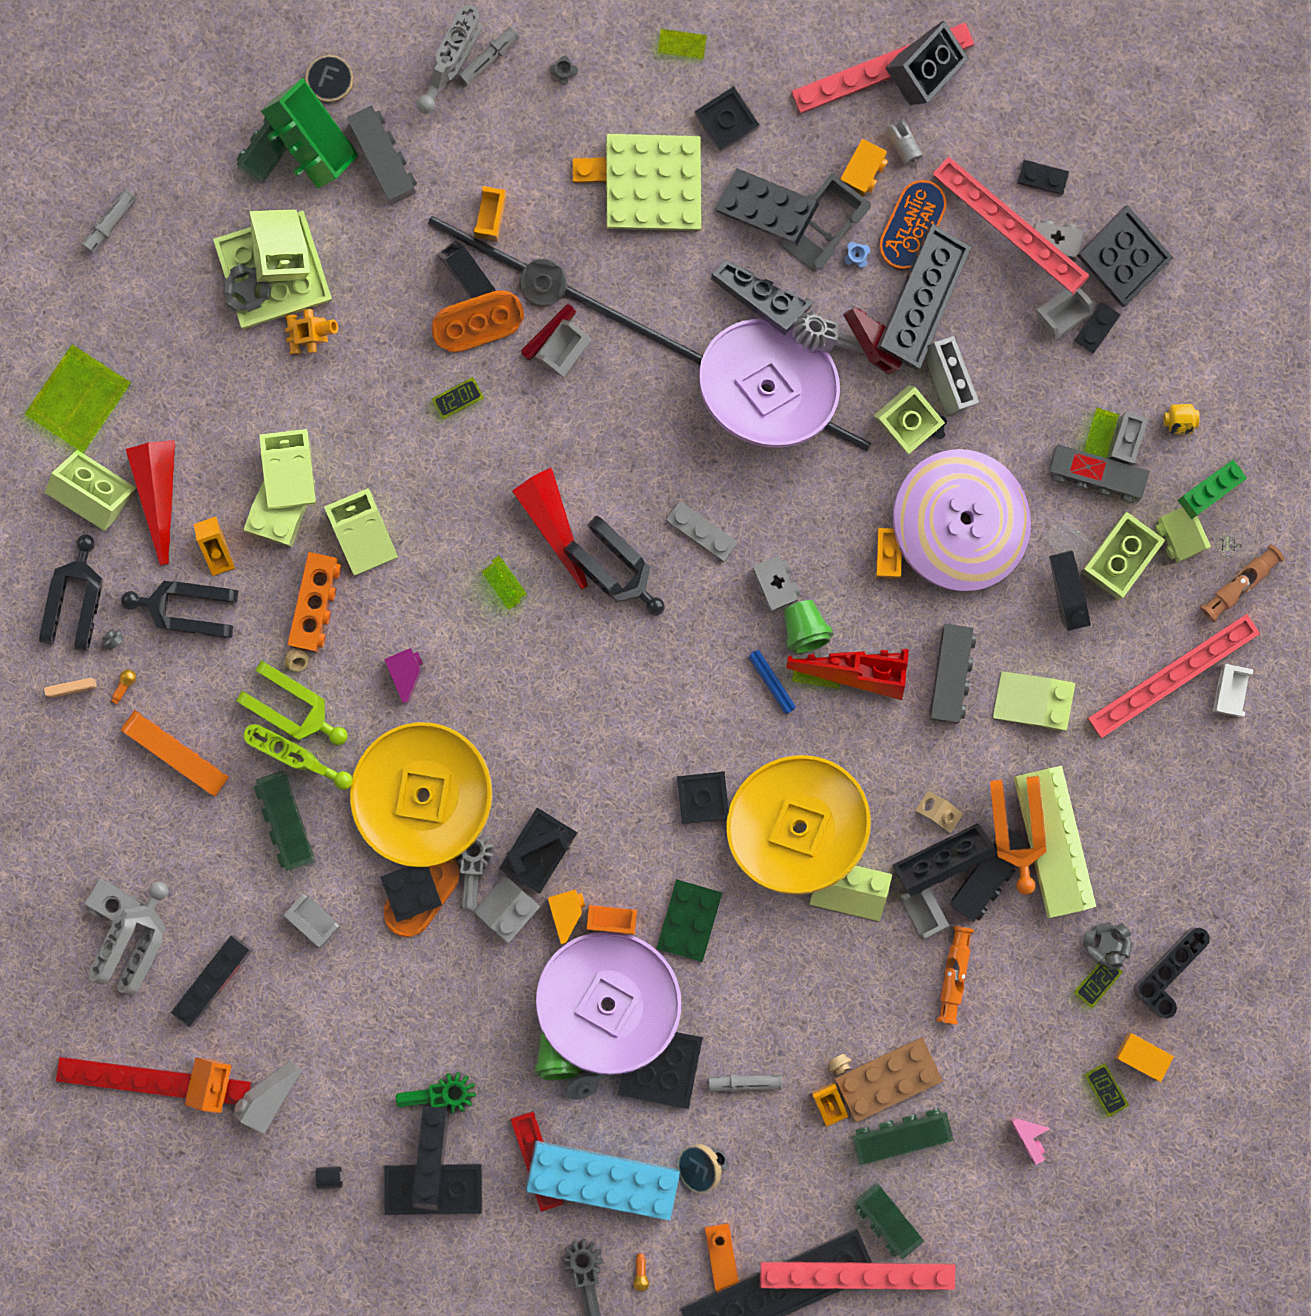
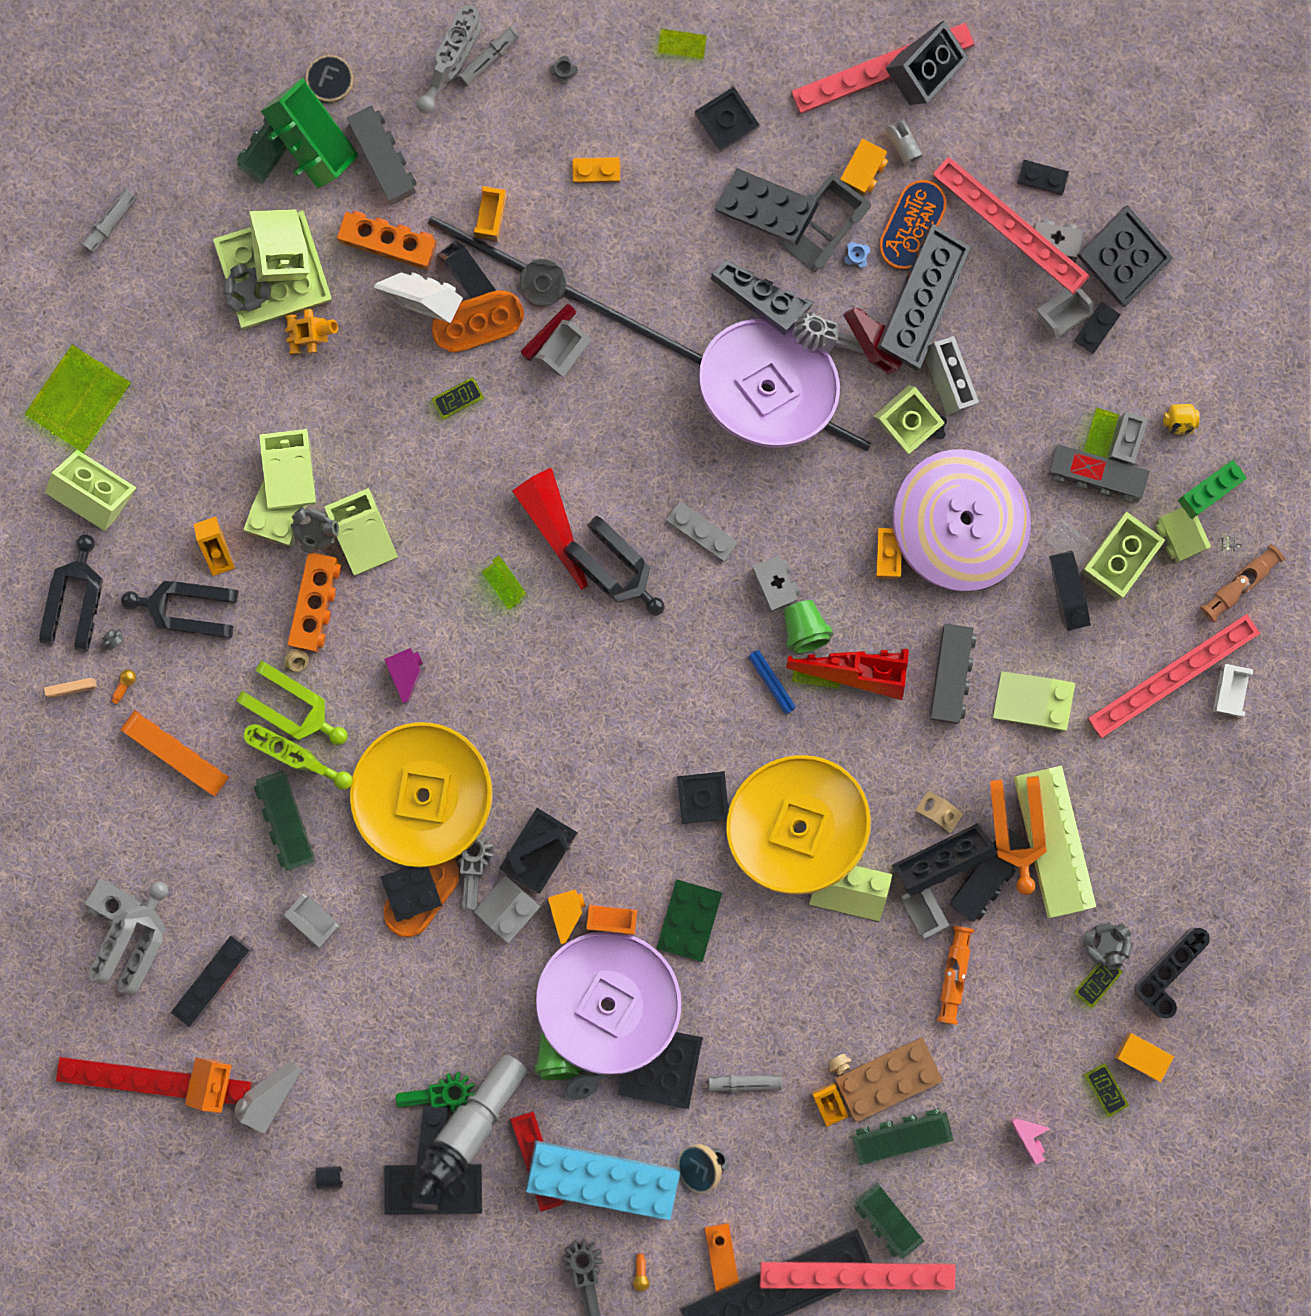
red wedge [125,440,175,566] -> none
yellowish green plate [606,134,701,231] -> none
none -> dark grey piece [291,507,339,553]
none -> orange brick [337,211,437,271]
none -> white slope [374,272,463,323]
none -> light grey piece [418,1055,527,1198]

